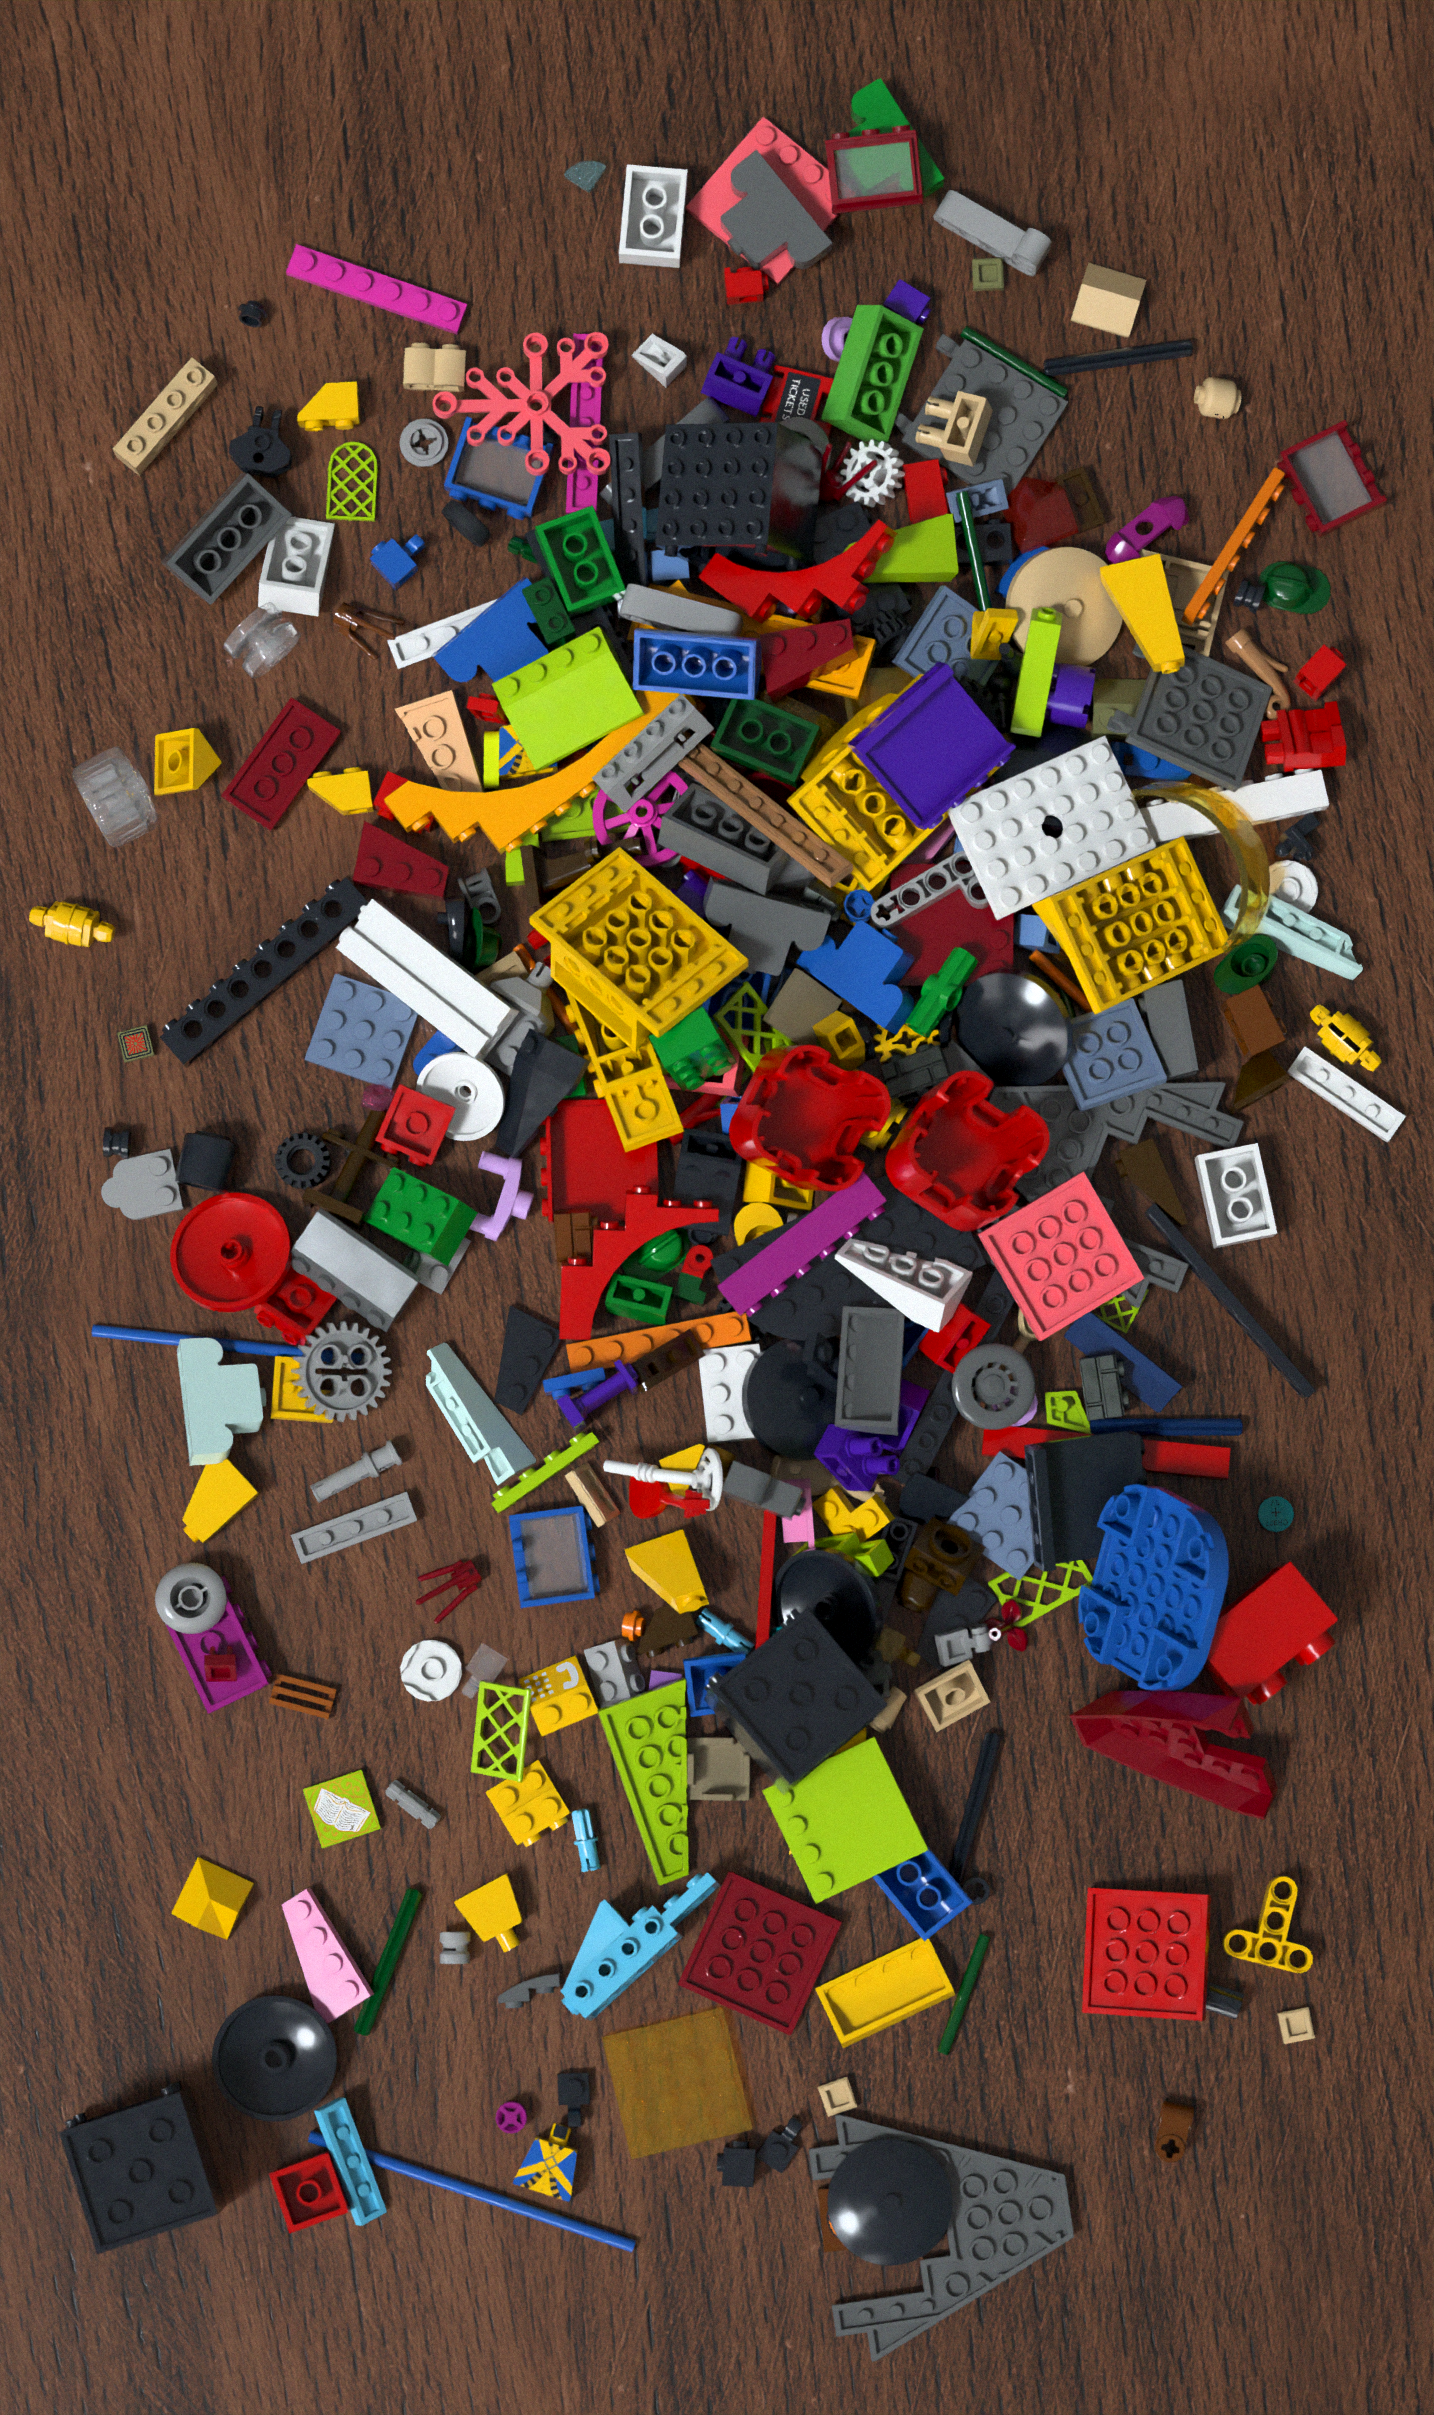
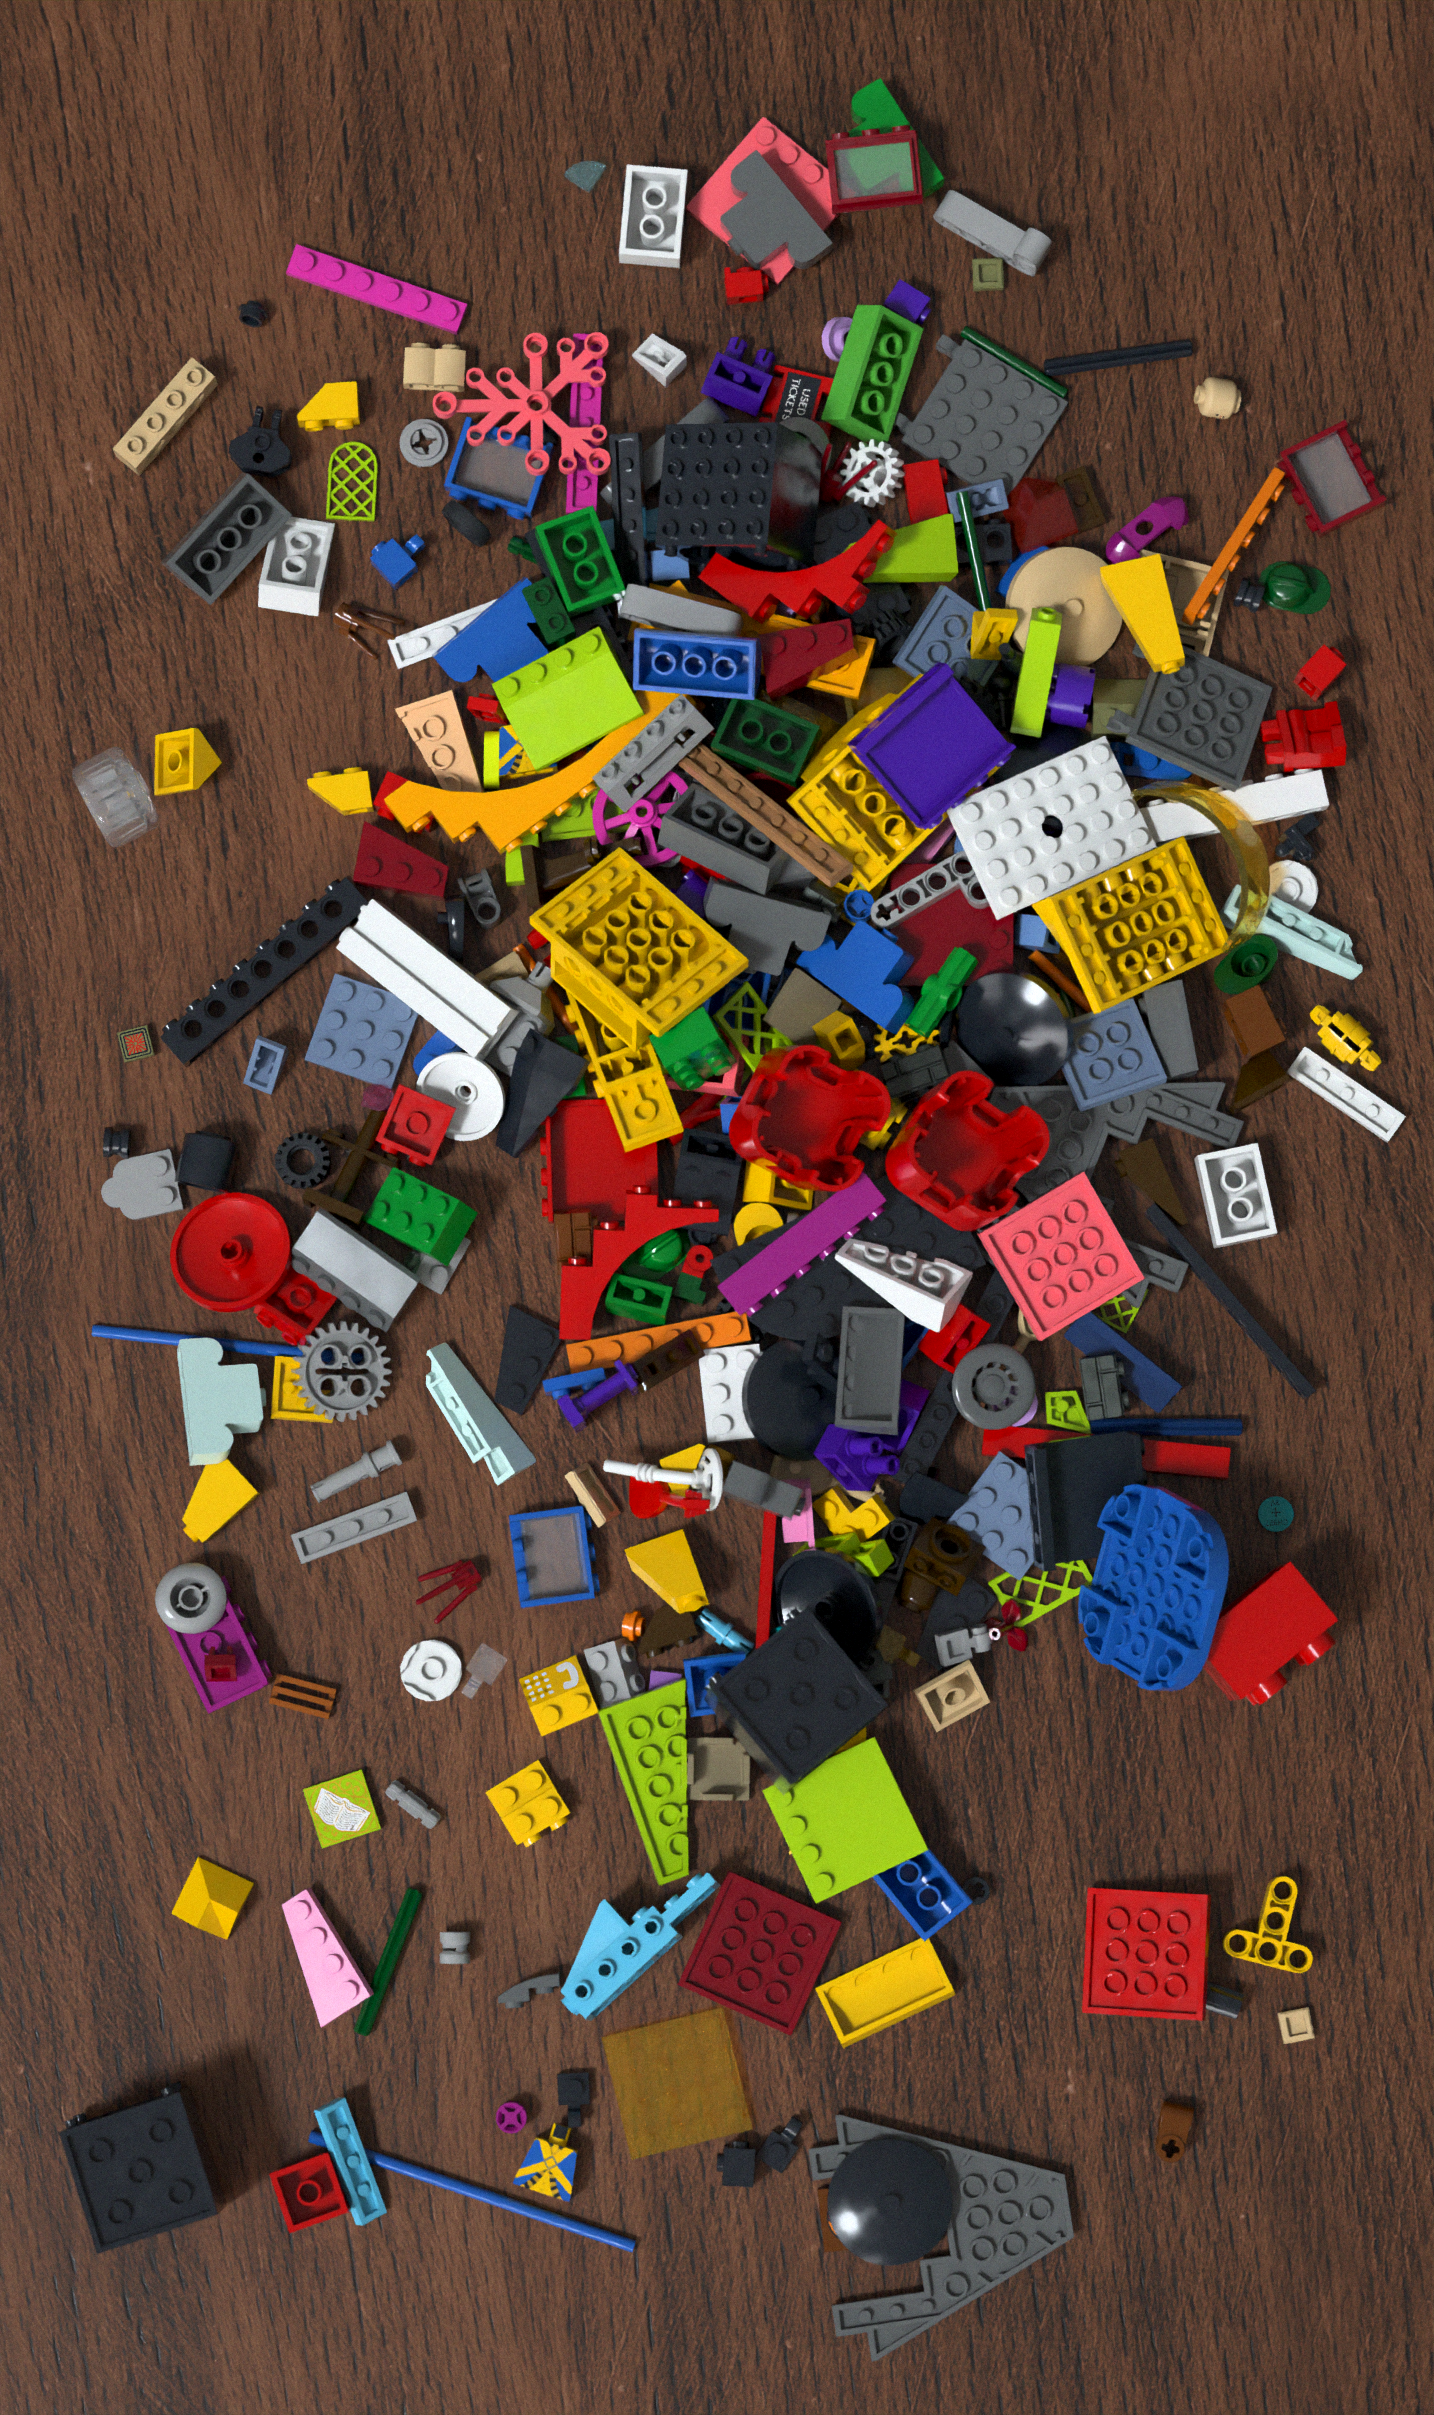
yellow piece [29,901,115,947] -> none
black dish [212,1995,338,2122] -> none
dark red plate [221,697,342,832] -> none
clear wheel [223,602,302,679] -> none
yellow torso [454,1873,523,1952] -> none
dark green piece [462,907,503,973] -> none
lavender connector [469,1151,534,1241] -> none
lime window [471,1680,532,1783] -> none
lime plate [491,1431,599,1514] -> none
medium azure axle [572,1808,601,1872] -> none
tan tile [818,2076,857,2117] -> none
tan cone [869,1686,907,1734] -> none
tan brick [916,391,993,467] -> none
dark green bar [937,1934,991,2056] -> none
black axle [948,1732,1001,1883] -> none
dark red piece [1069,1691,1278,1820] -> none
tan slope [1071,263,1146,338] -> none
medium nougat plant [1225,628,1292,720] -> none
none -> sand blue slope [243,1035,290,1095]

